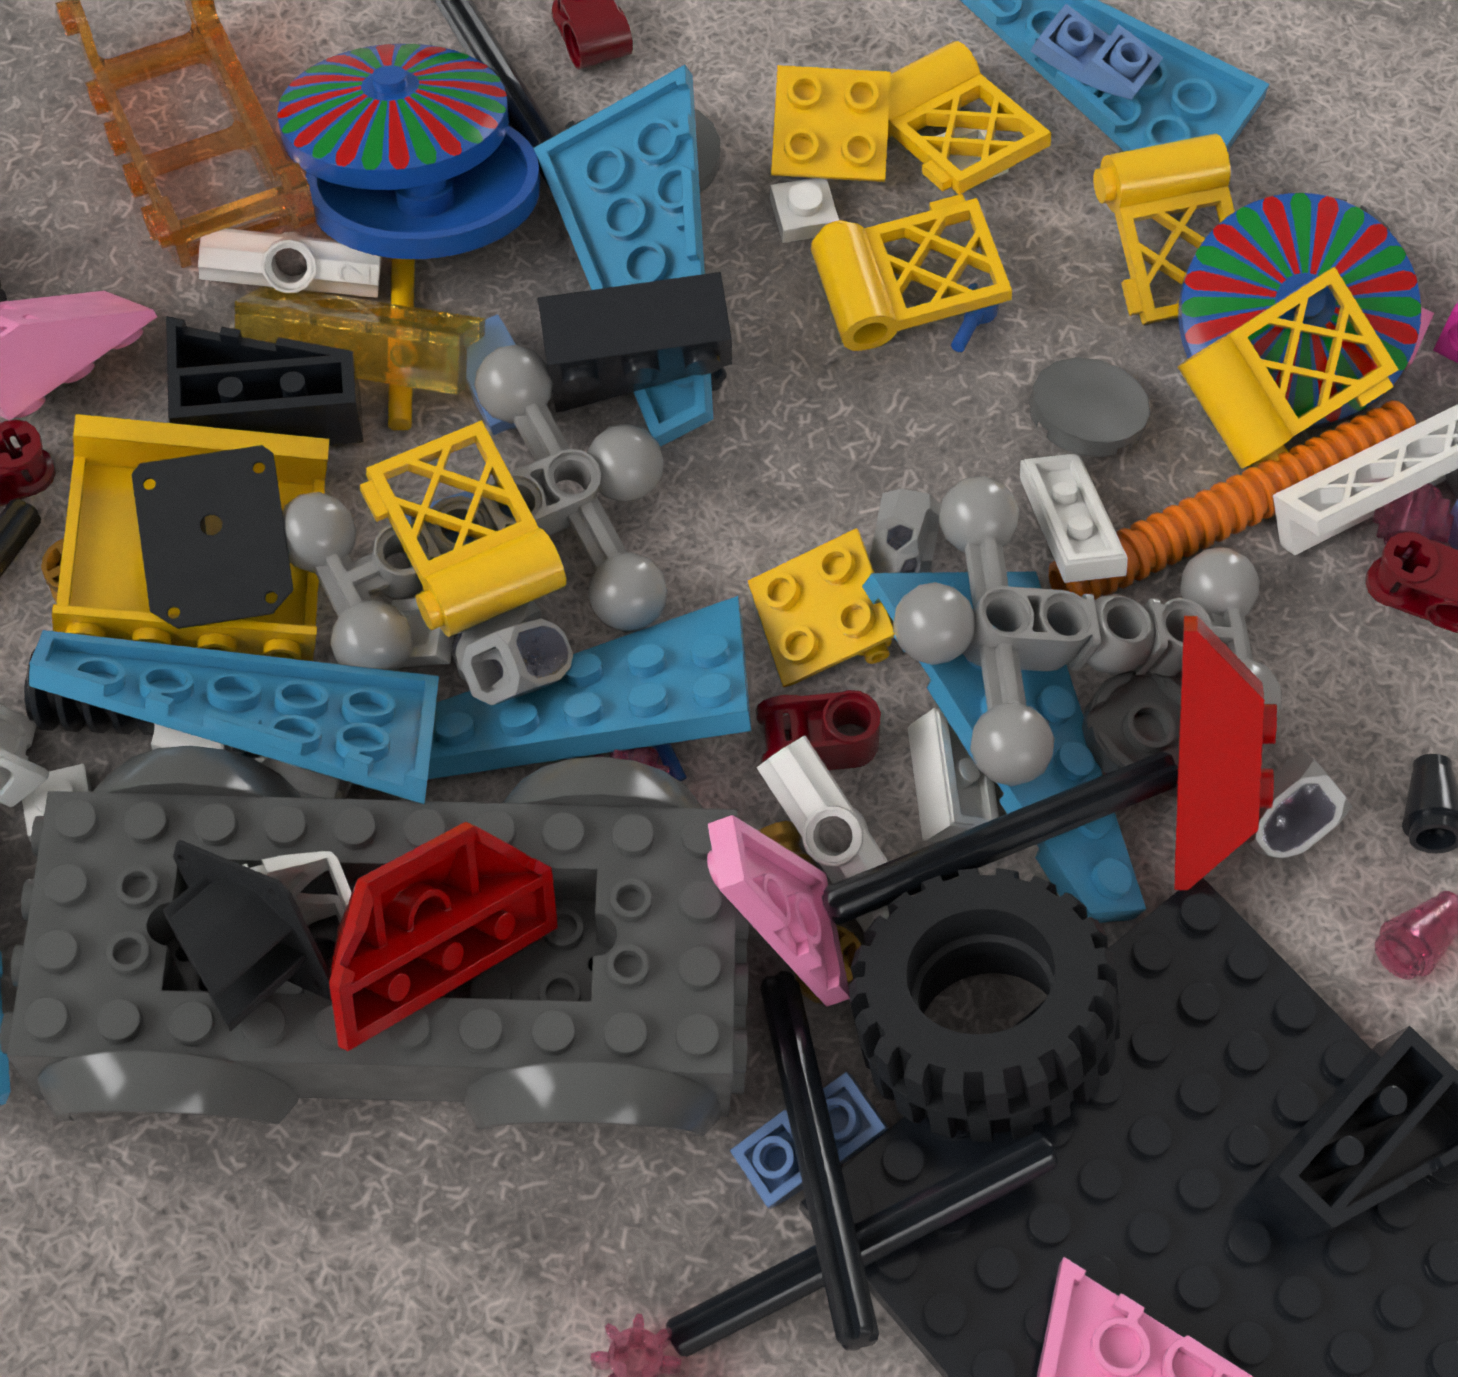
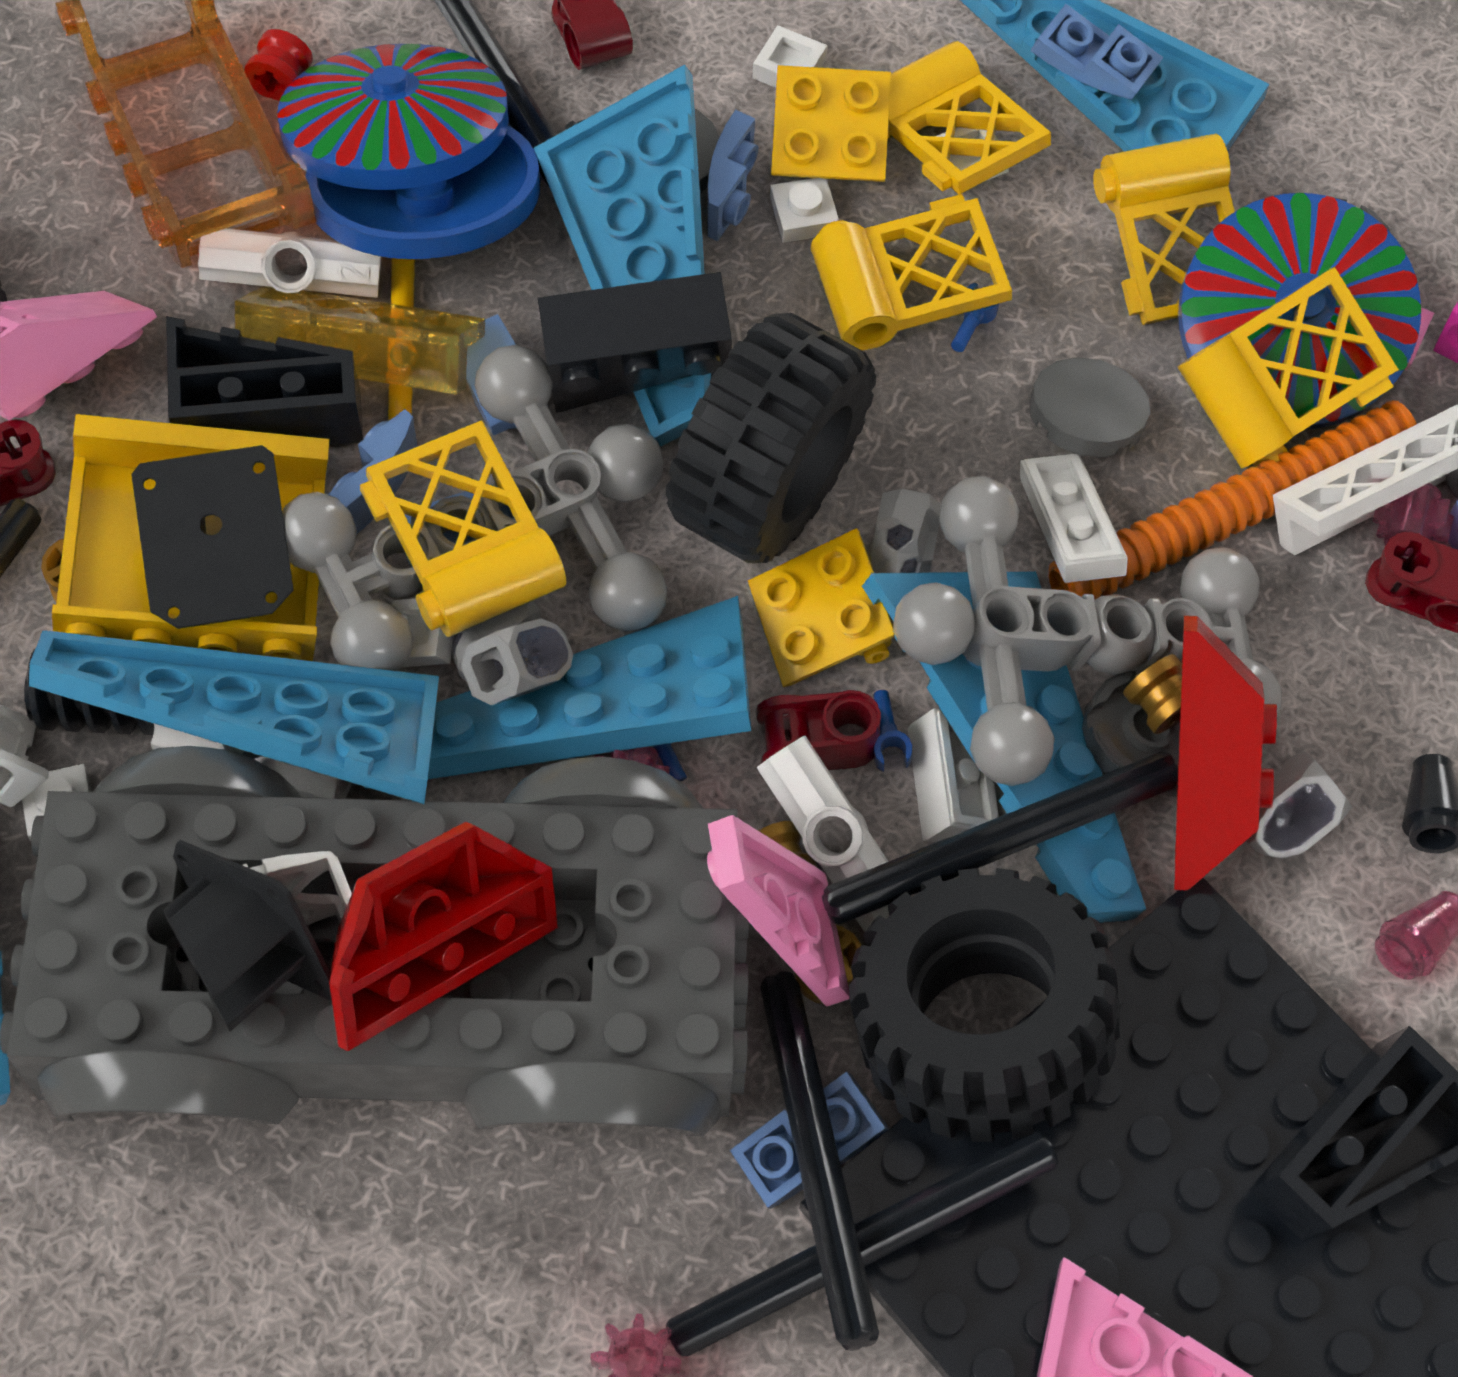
none -> red wheel [243,29,313,101]
none -> medium blue slope [327,409,418,535]
none -> black tyre [666,313,876,564]
none -> medium blue slope [707,109,759,241]
none -> white plate [752,25,827,88]
none -> blue hand [873,690,912,772]
none -> pearl gold wheel [1123,654,1182,734]

